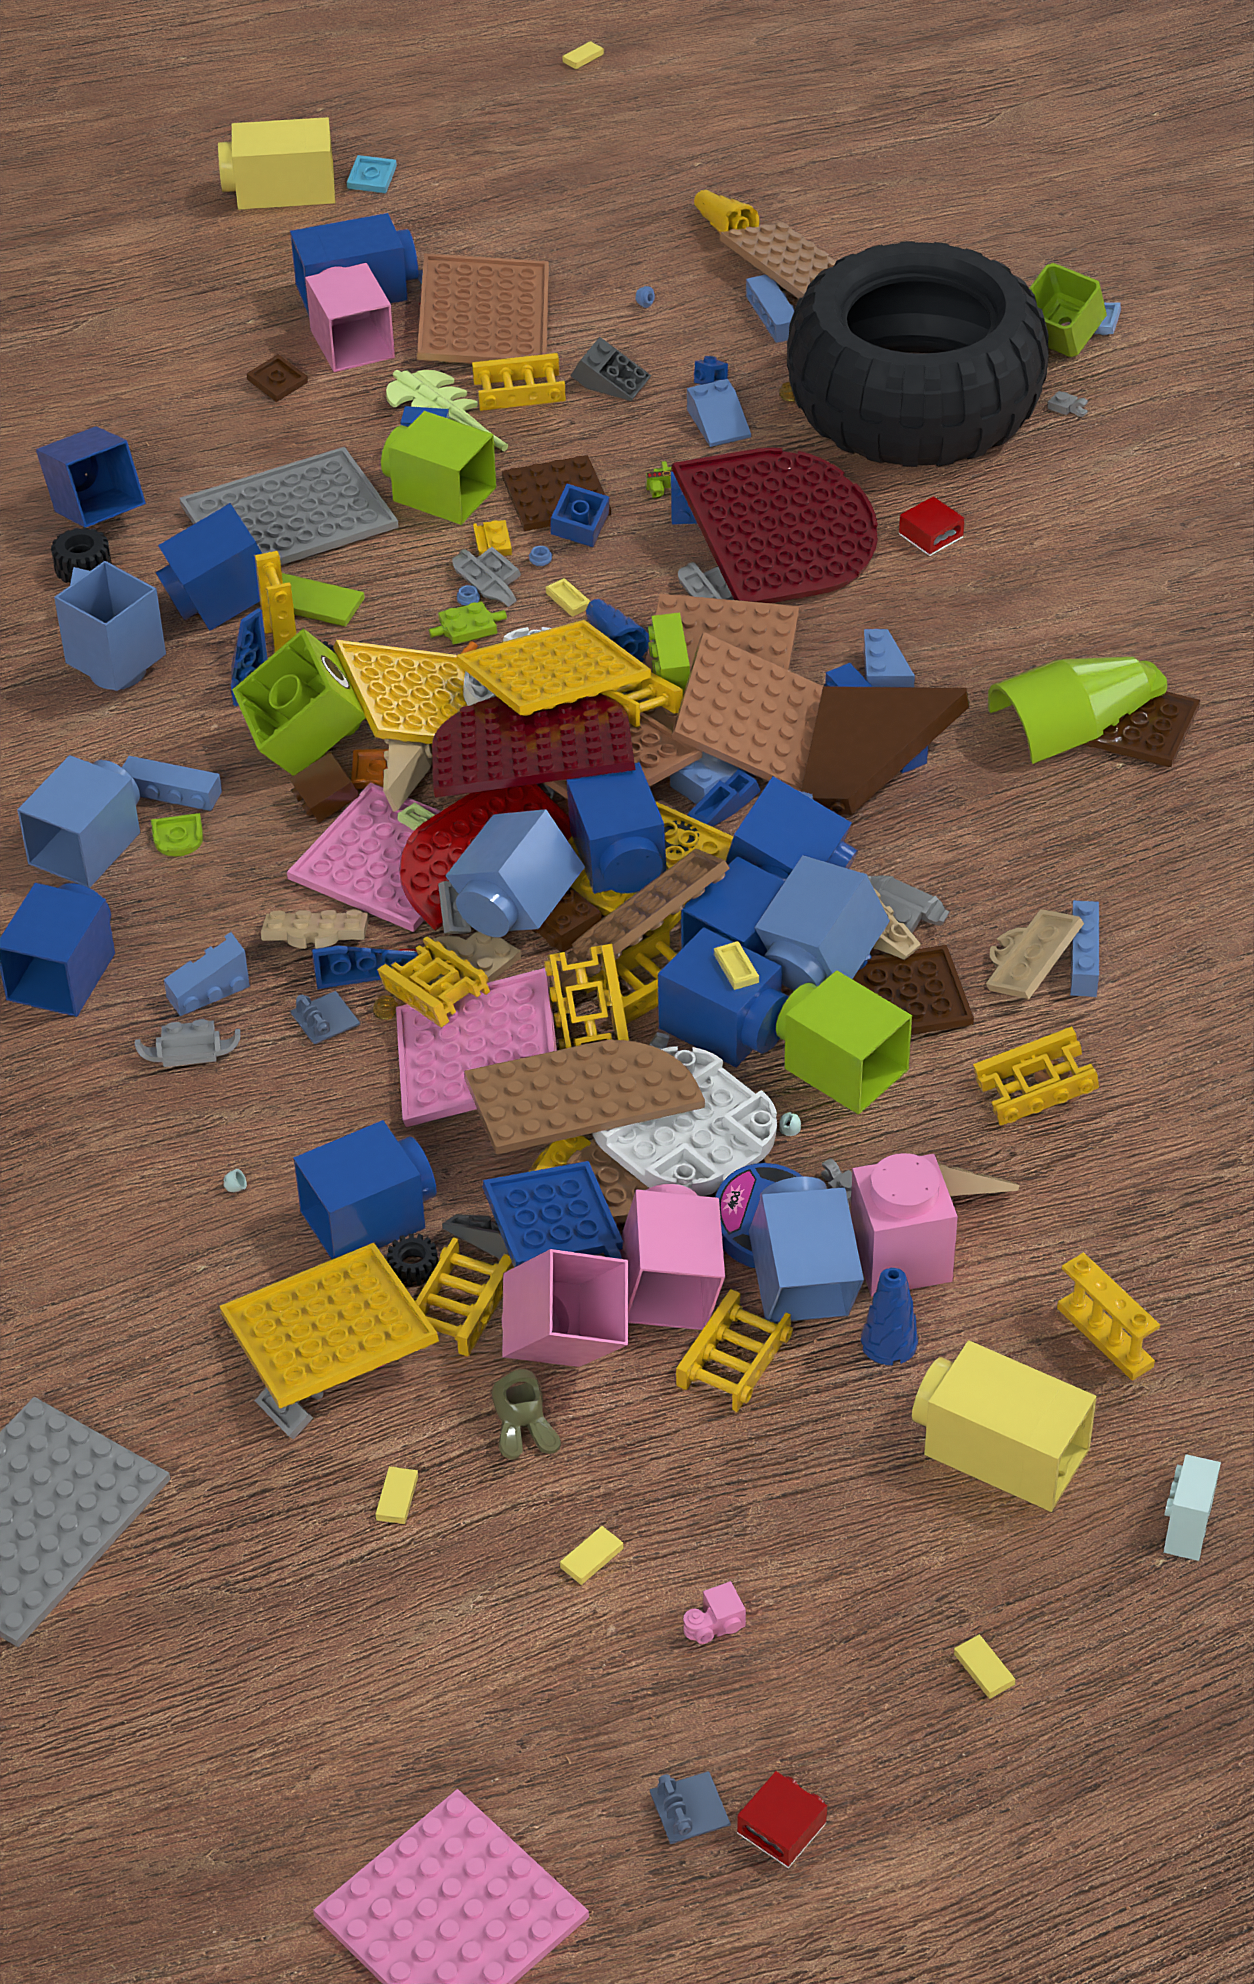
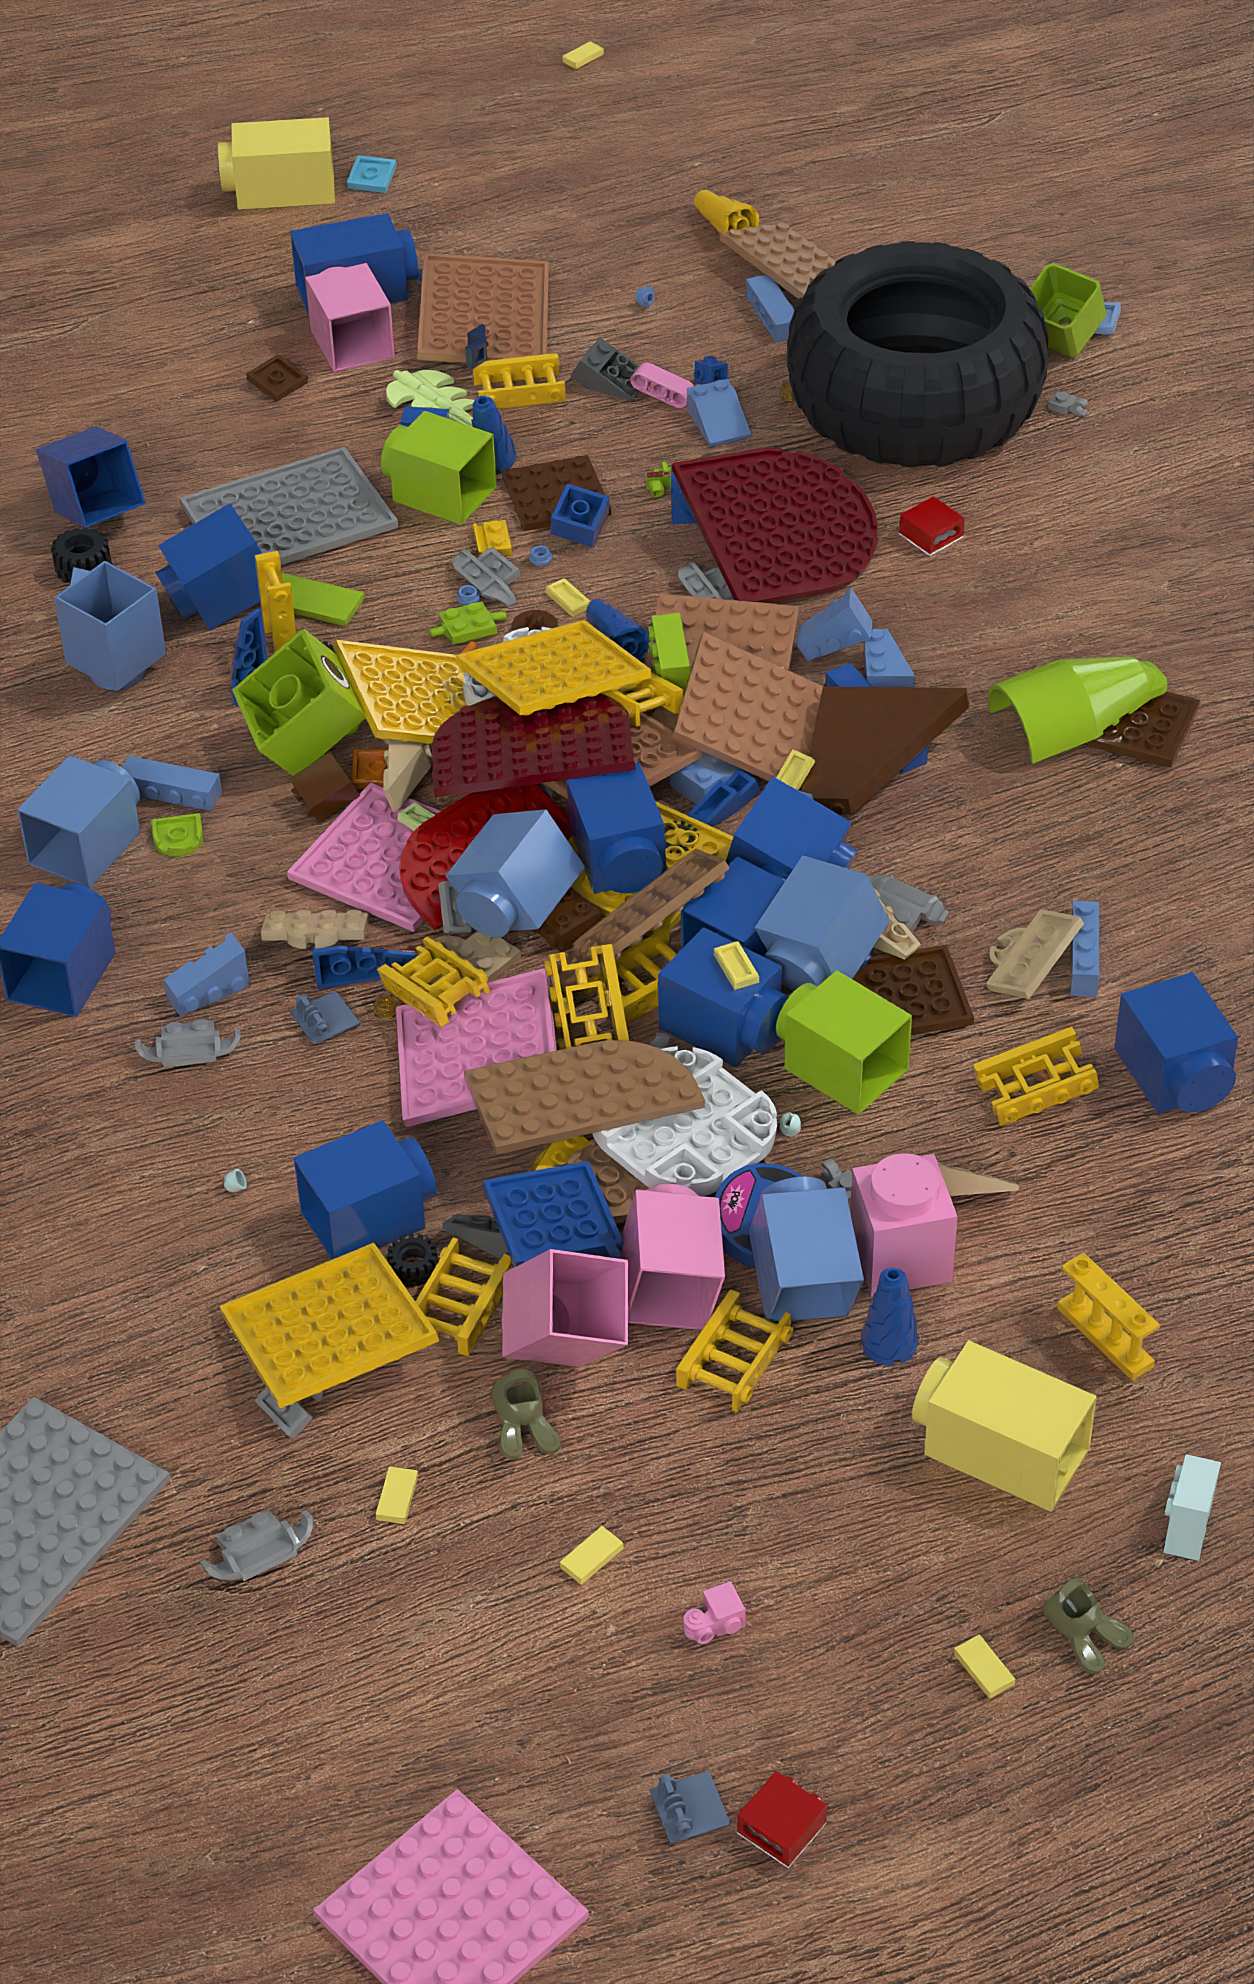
none -> light grey plate [200,1510,313,1581]
none -> dark blue slope [465,324,487,369]
none -> blue cone [471,396,517,474]
none -> reddish brown piece [512,610,558,631]
none -> bright pink beam [630,362,694,408]
none -> light yellow tile [776,749,815,791]
none -> medium blue wedge [797,587,872,661]
none -> olive piece [1042,1577,1134,1674]
none -> blue container [1114,972,1238,1114]

